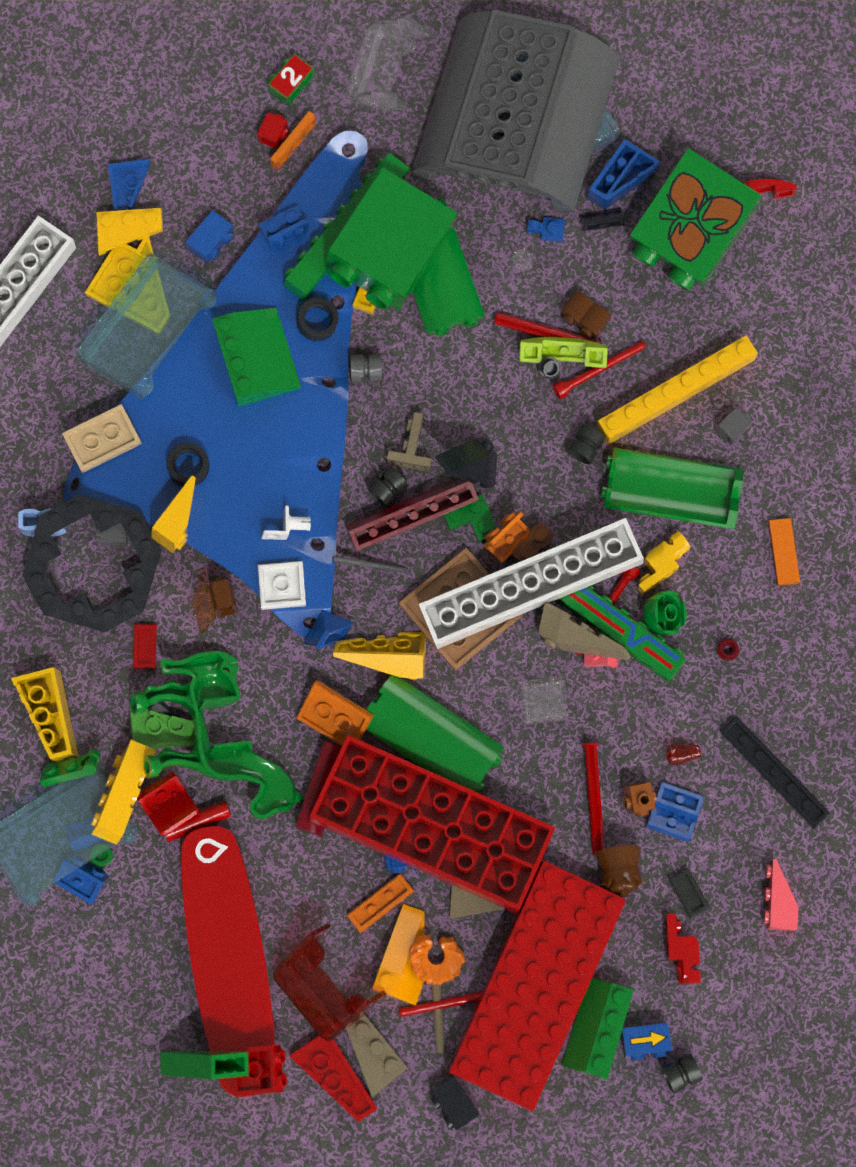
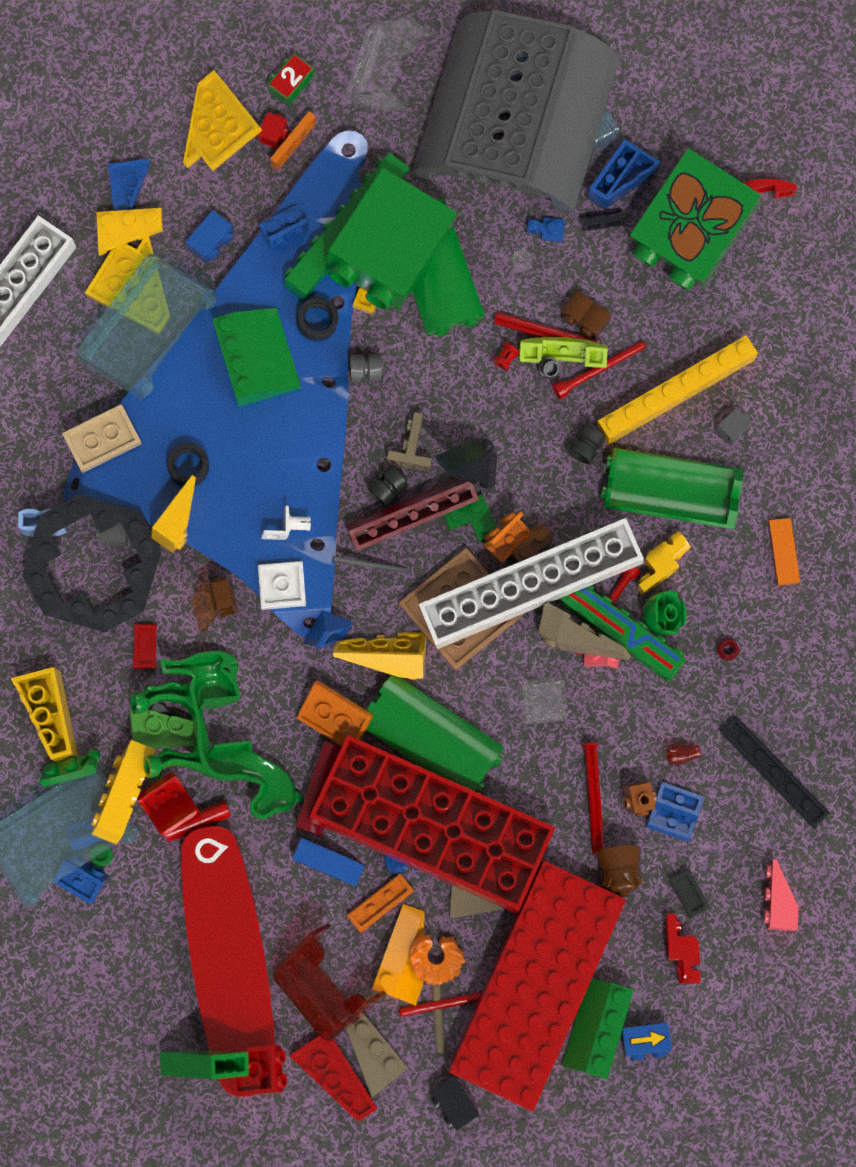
pearl dark grey wheel [661,1053,703,1094] -> none
none -> yellow wing [183,70,262,171]
none -> blue slope [292,838,364,887]
none -> red bush [492,342,520,371]

